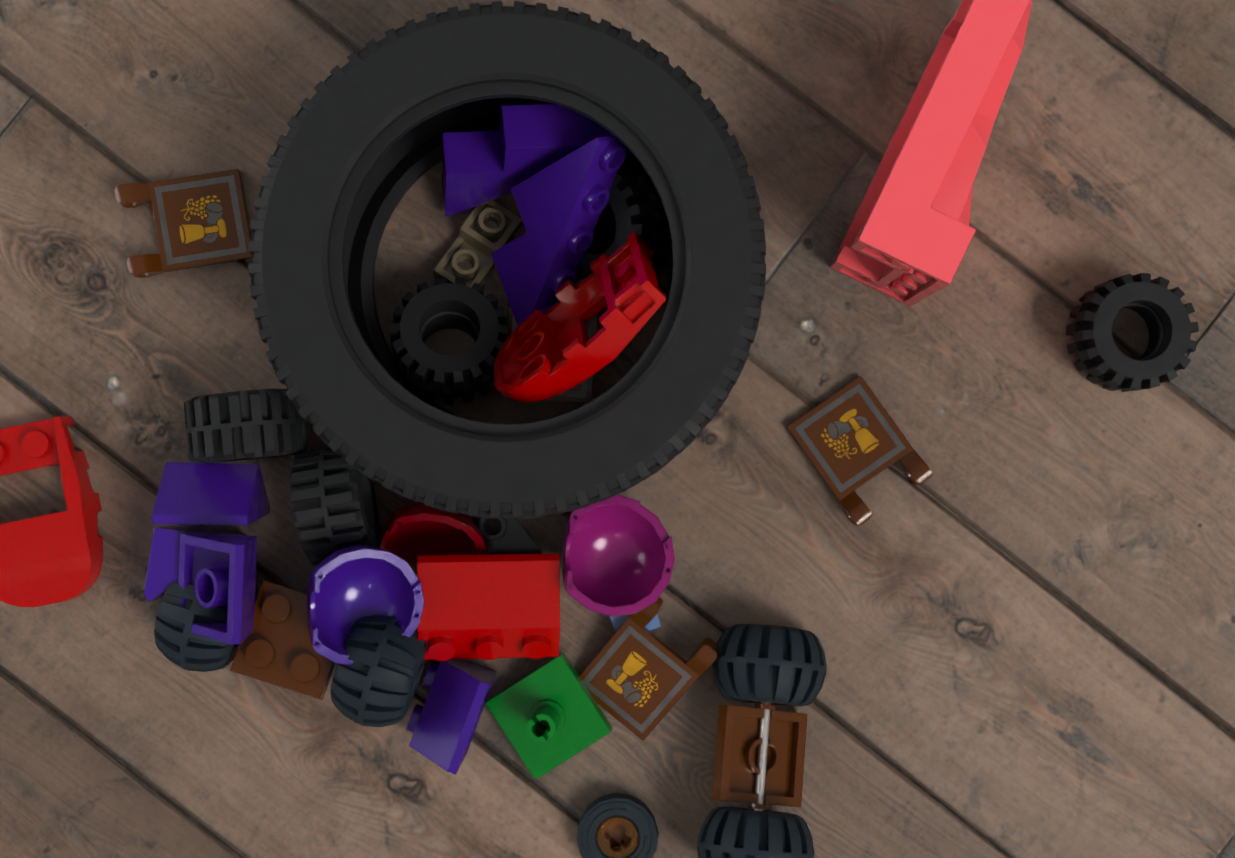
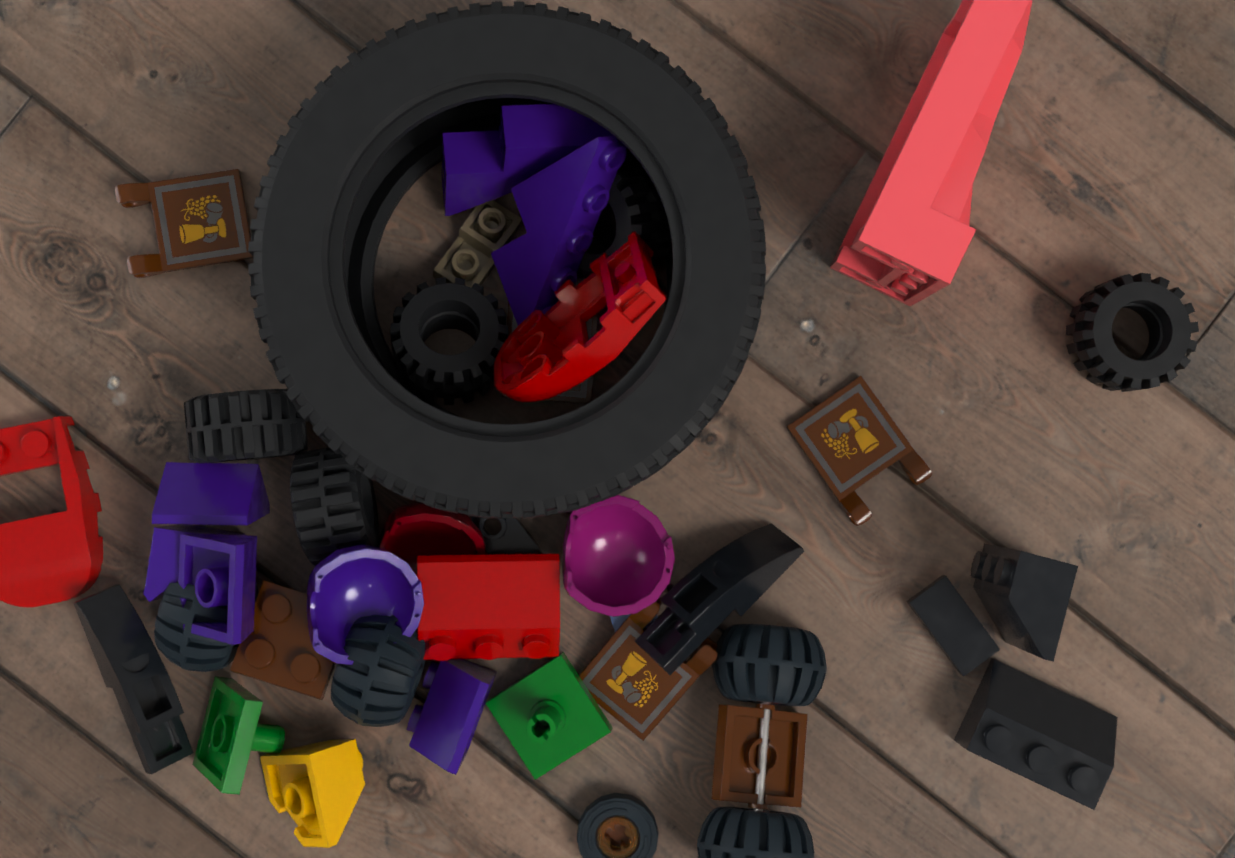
none -> black slope [73,584,194,774]
none -> green tile [192,676,285,795]
none -> yellow slope [260,739,365,848]
none -> black slope [635,523,804,675]
none -> black tile [906,575,1000,676]
none -> black slope [954,658,1118,810]
none -> black slope [971,543,1078,662]

